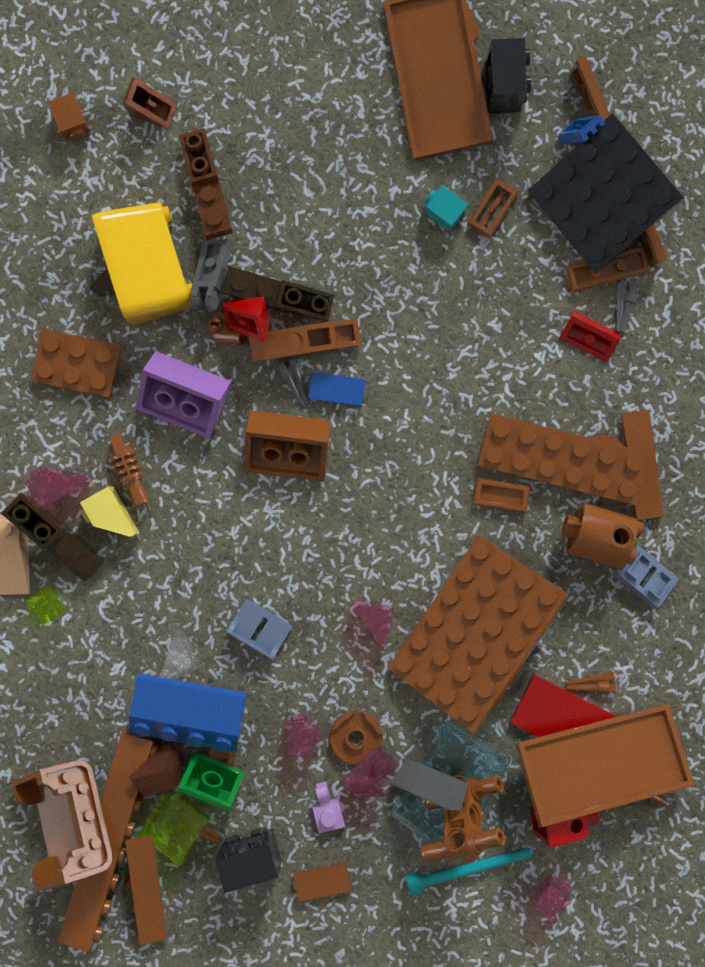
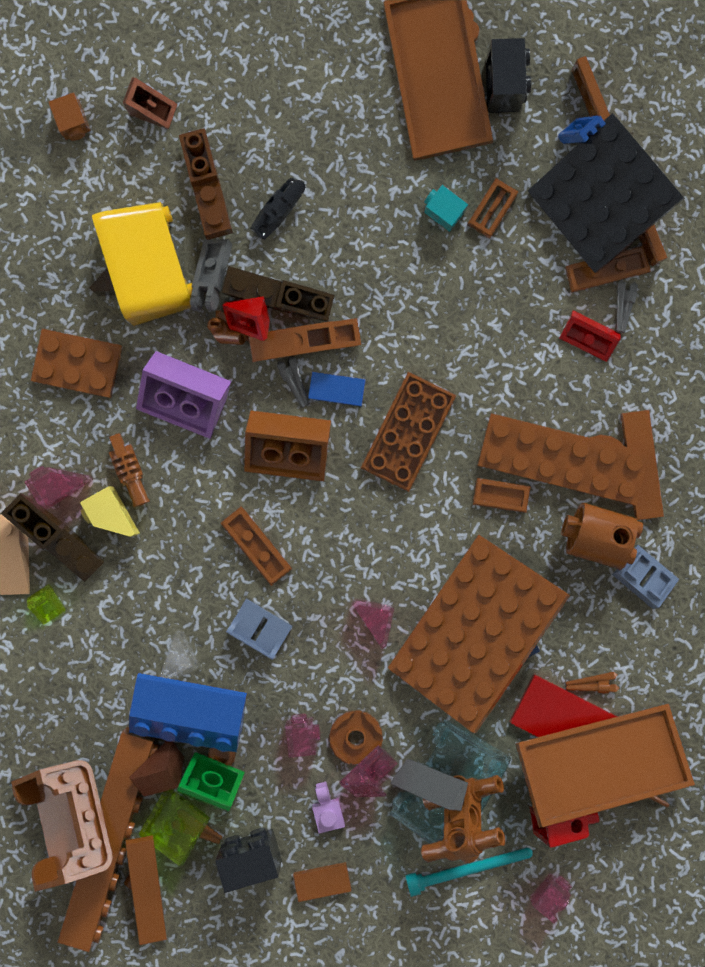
none -> dark orange tile [221,506,292,586]
none -> black hinge [250,178,306,240]
none -> dark orange tile [361,372,456,492]

